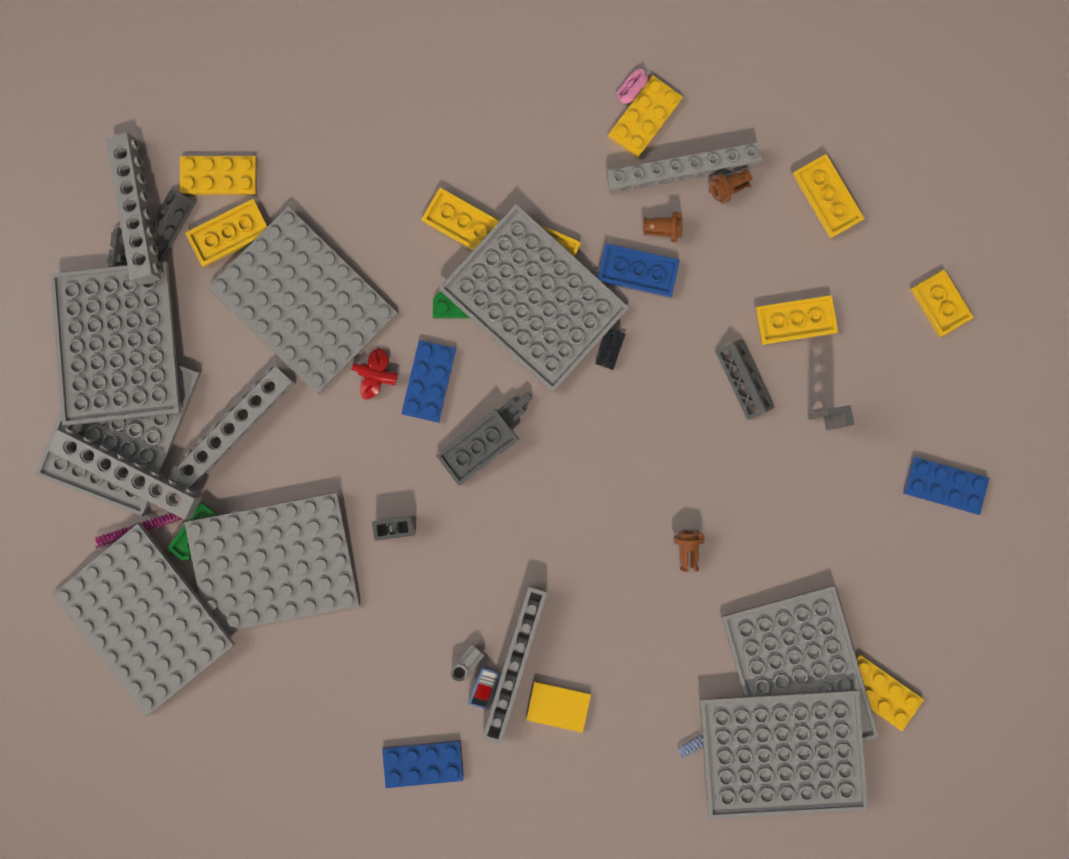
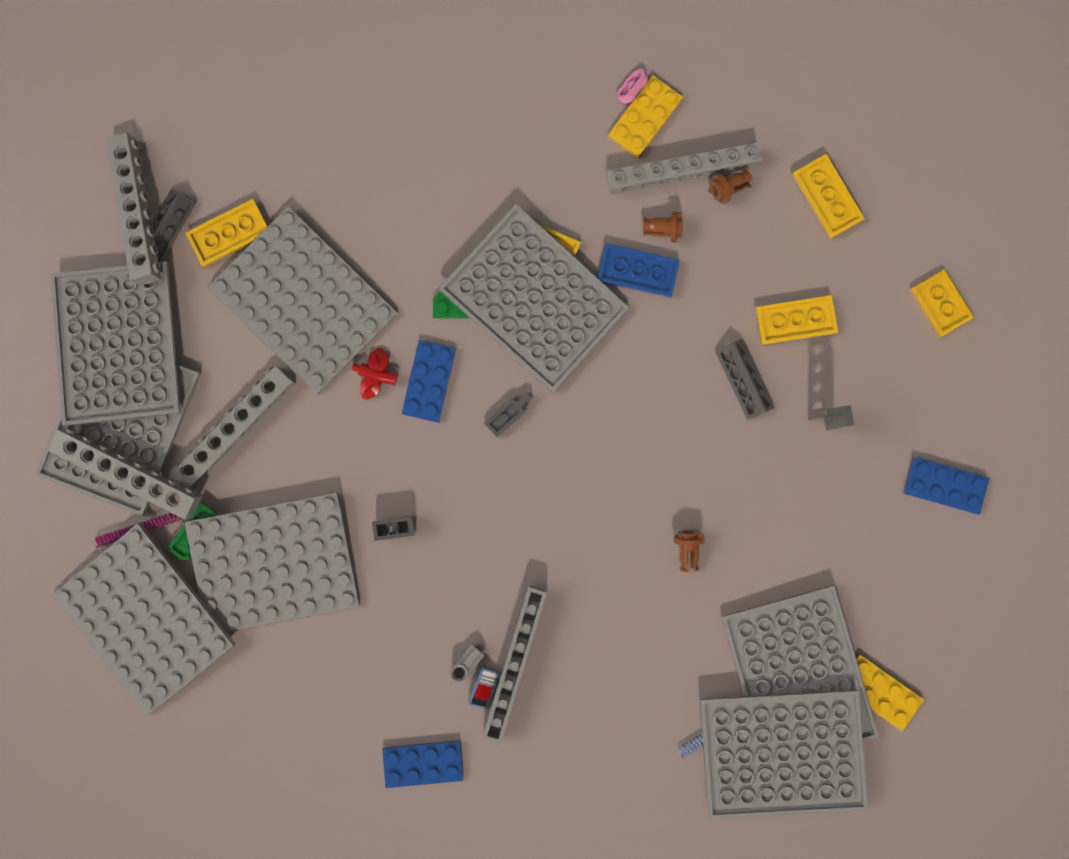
dark grey hinge [107,227,127,267] -> none
yellow plate [180,156,257,195] -> none
yellow plate [421,188,500,251] -> none
dark grey plate [436,409,520,486] -> none
yellow tile [526,681,591,733] -> none
black hinge [595,329,626,370] -> none

